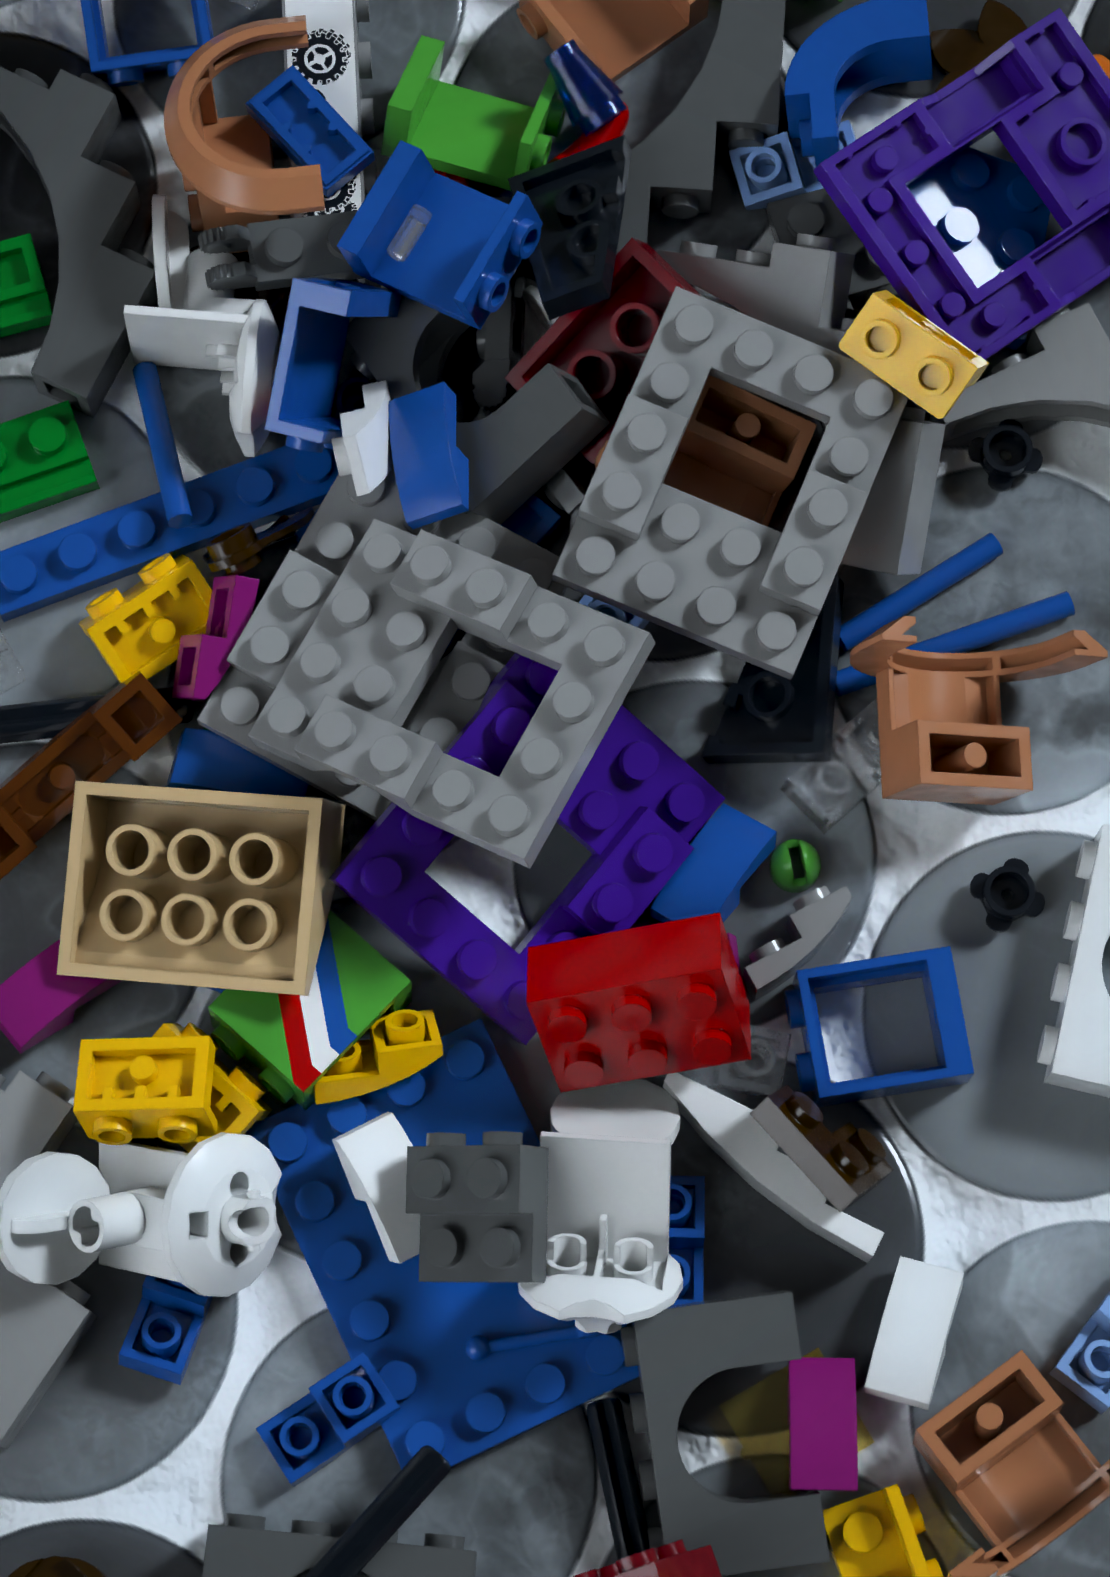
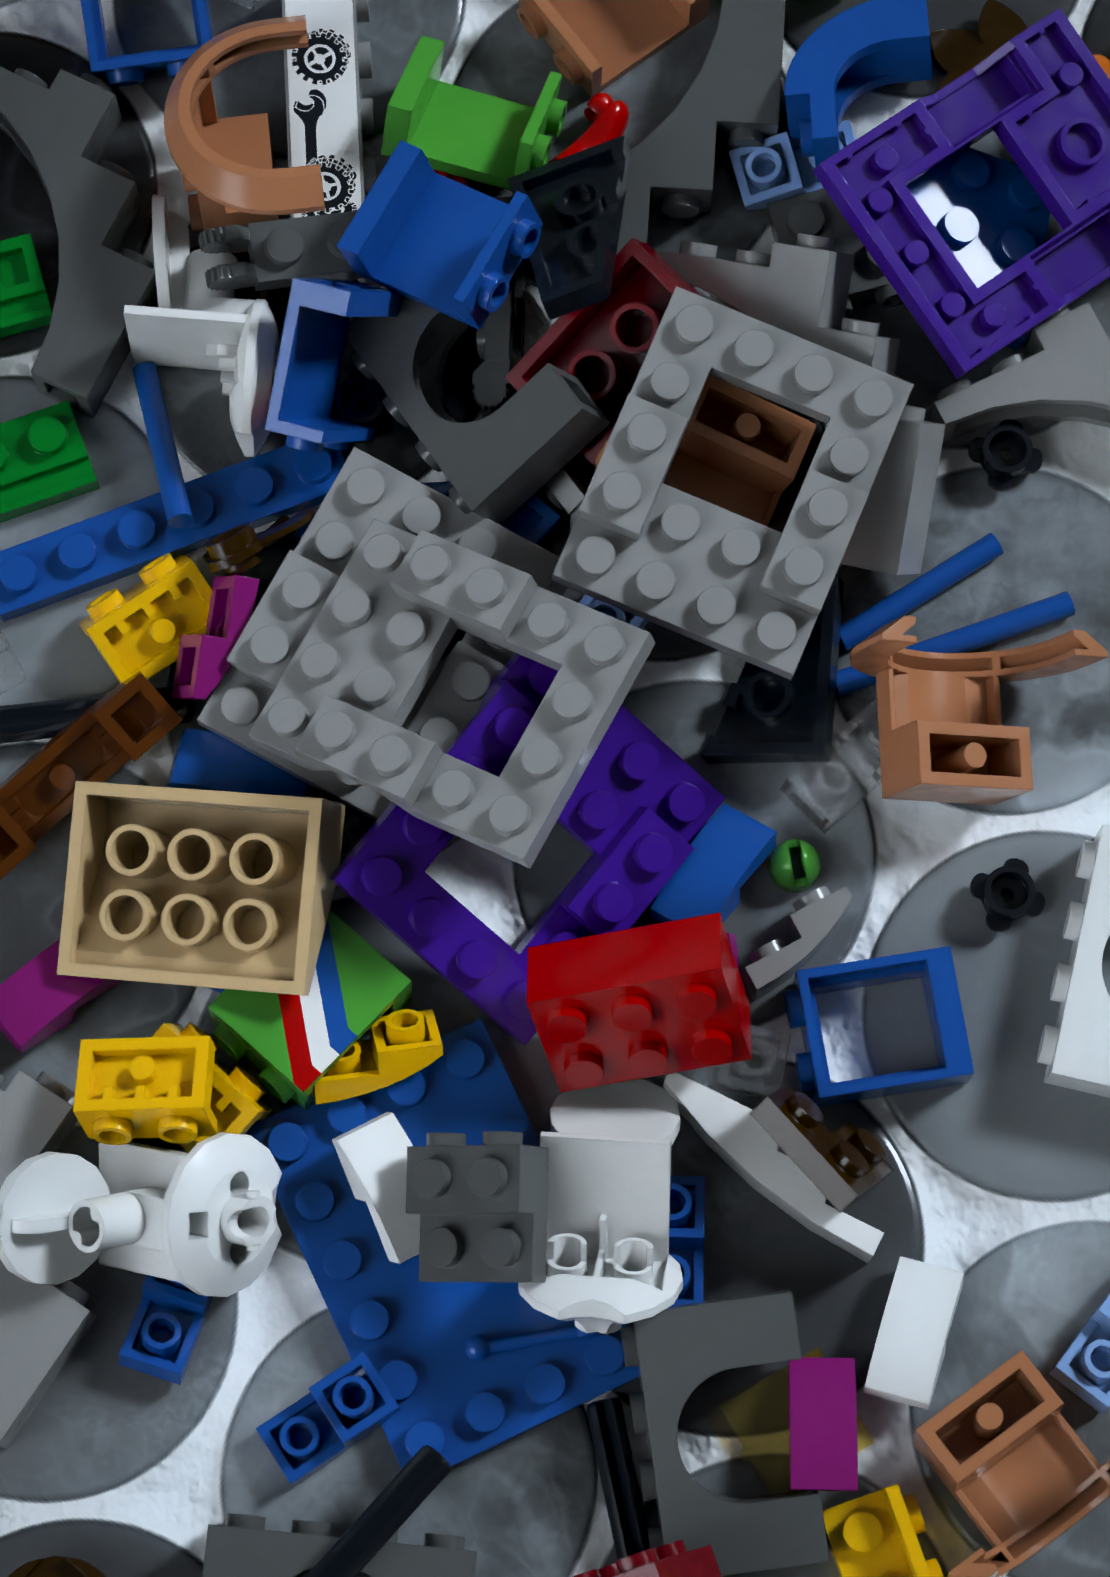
blue plate [245,65,375,198] -> none
white slope [331,380,393,496] -> none
clear piece [386,204,432,262] -> none
blue slope [389,382,469,529] -> none
clear blue cone [543,39,627,137] -> none
yellow bracket [839,290,989,419] -> none

